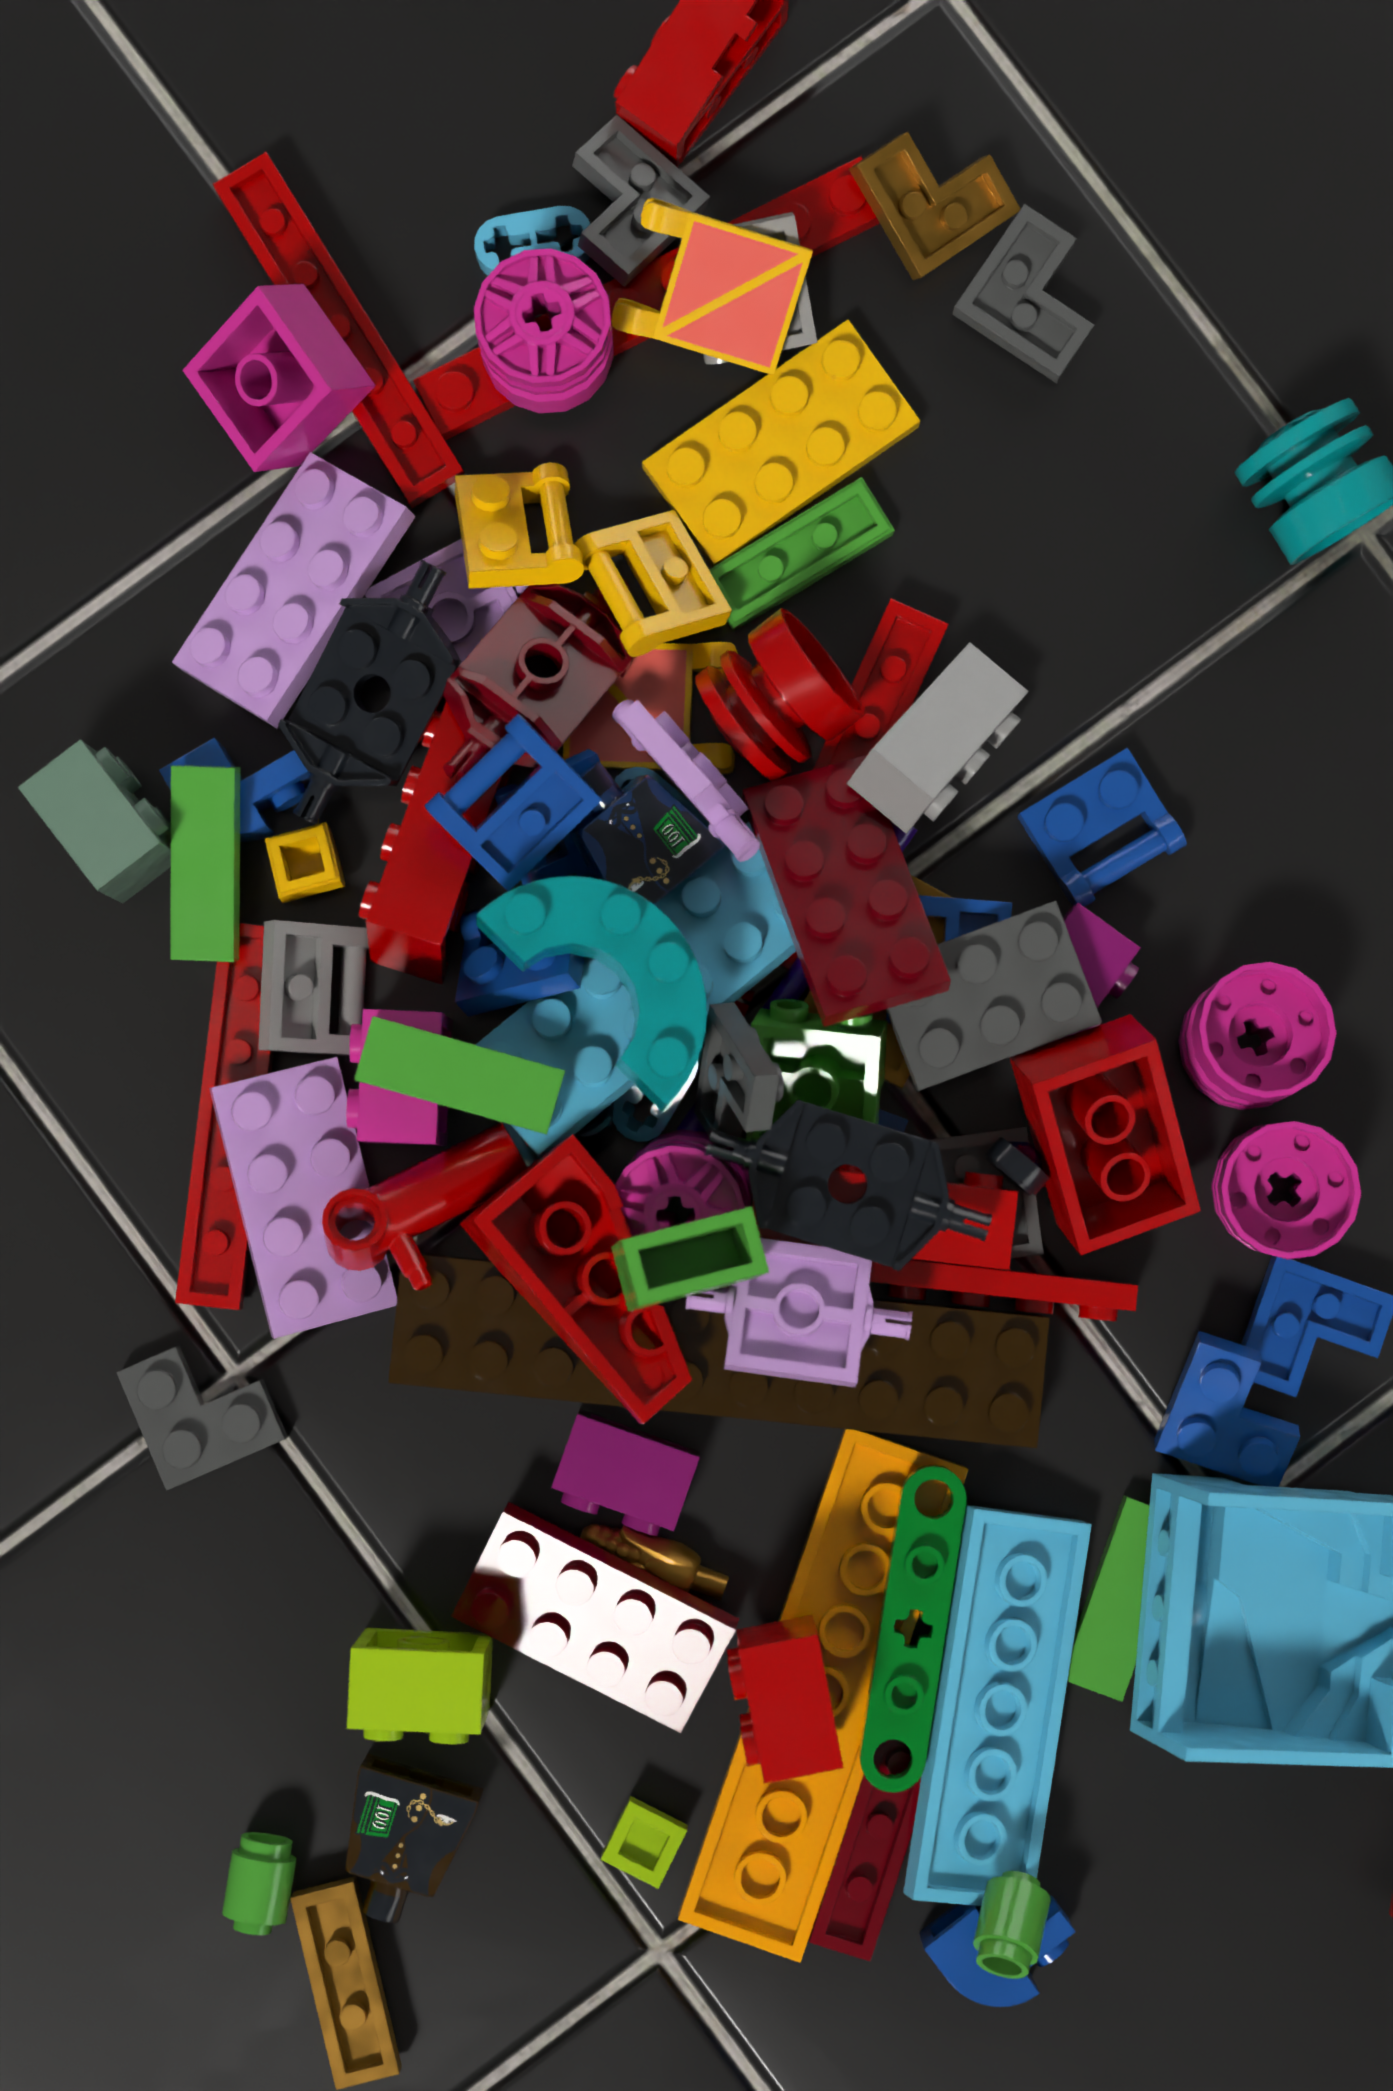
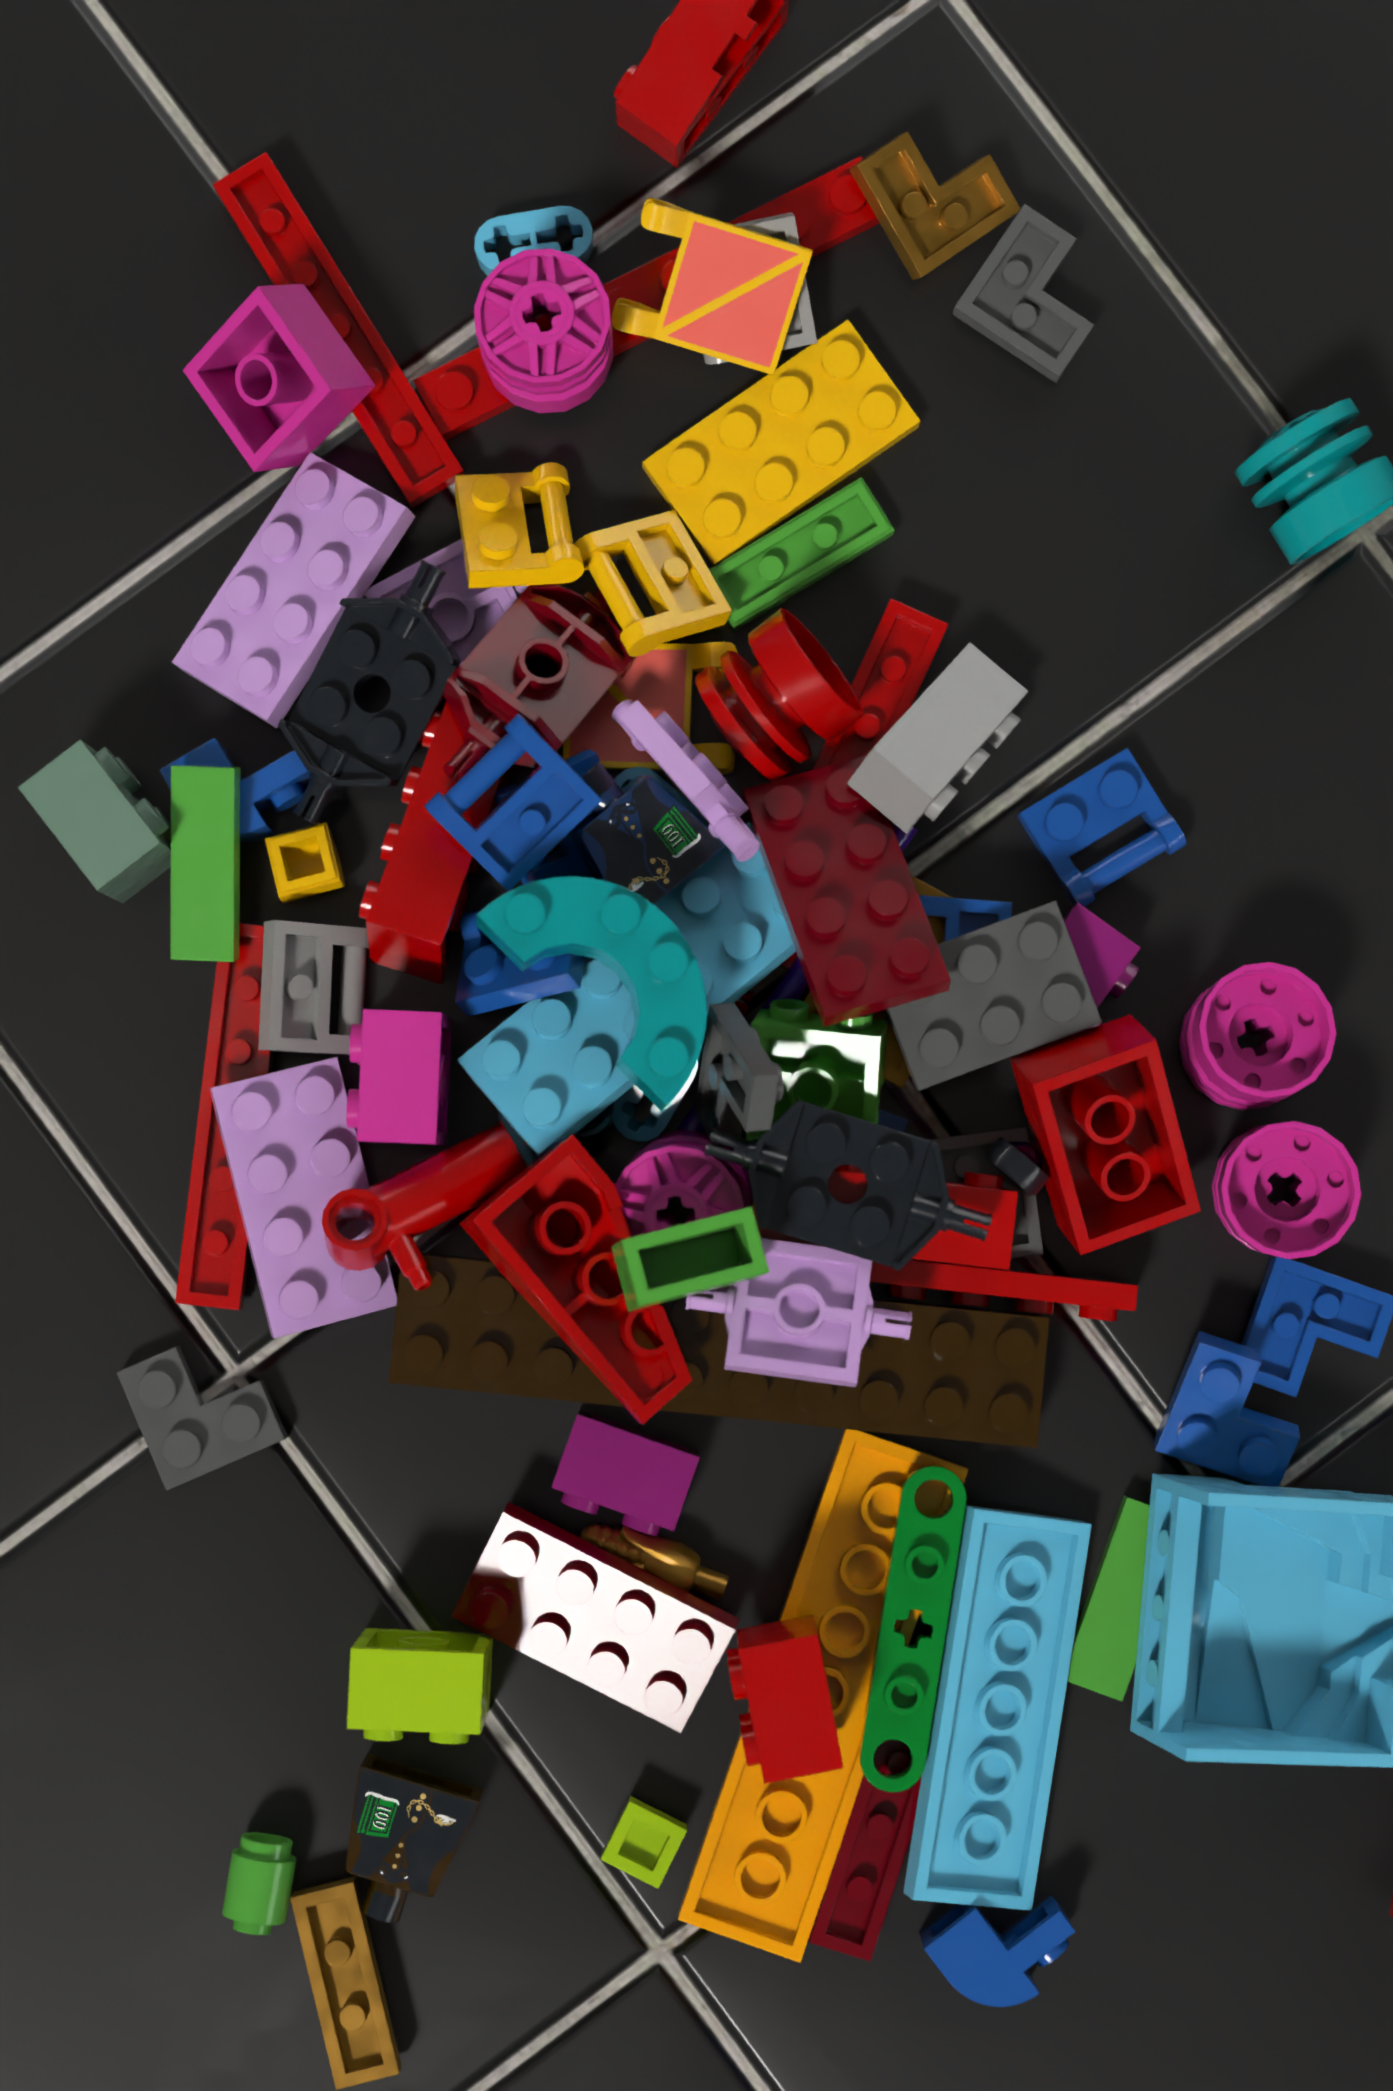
bright green tile [354,1016,565,1135] -> none
dark grey plate [572,115,710,287] -> none
bright green brick [973,1871,1051,1979] -> none

